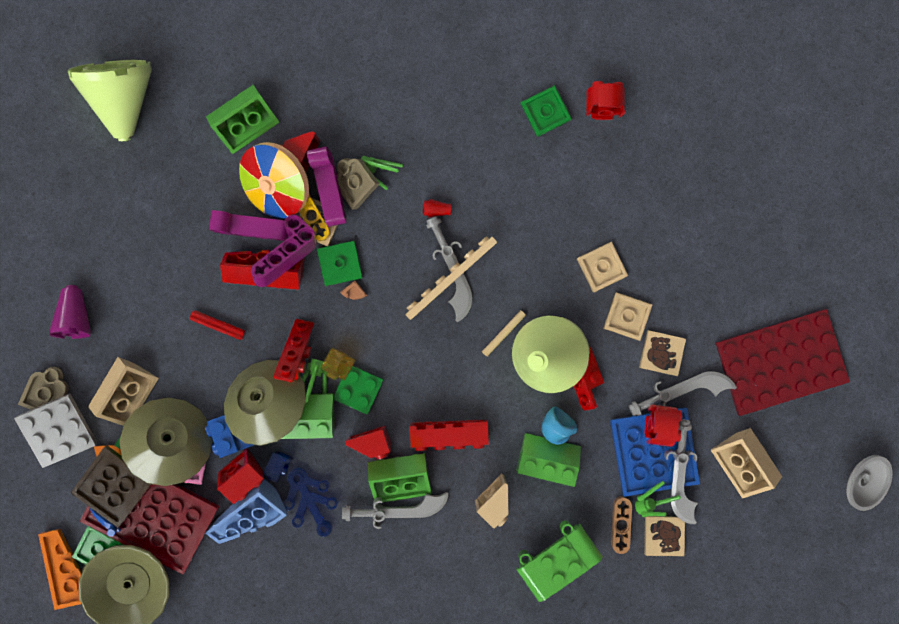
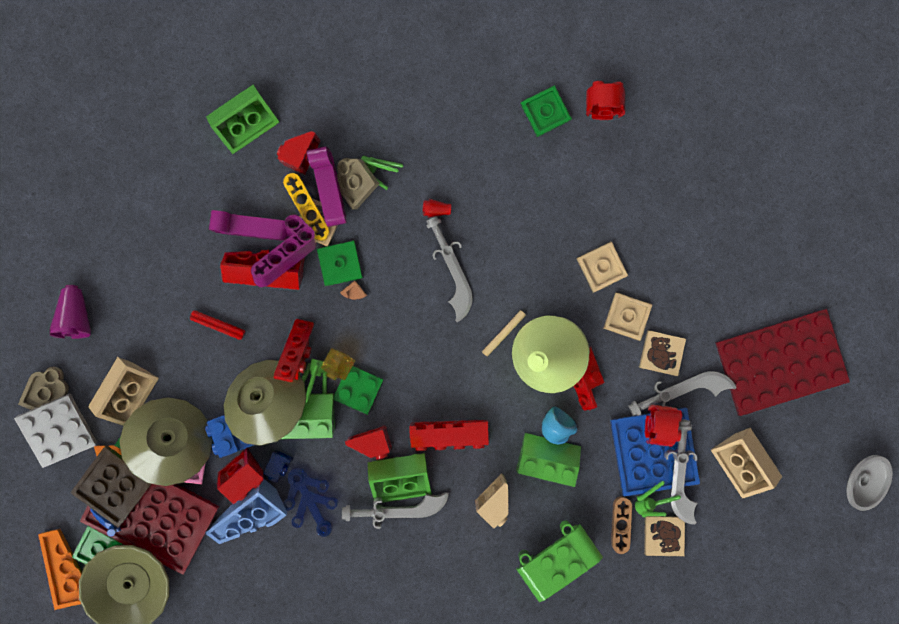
yellowish green cone [68,60,152,141] -> none
dish [239,142,309,219] -> none
tan plate [405,236,497,320] -> none

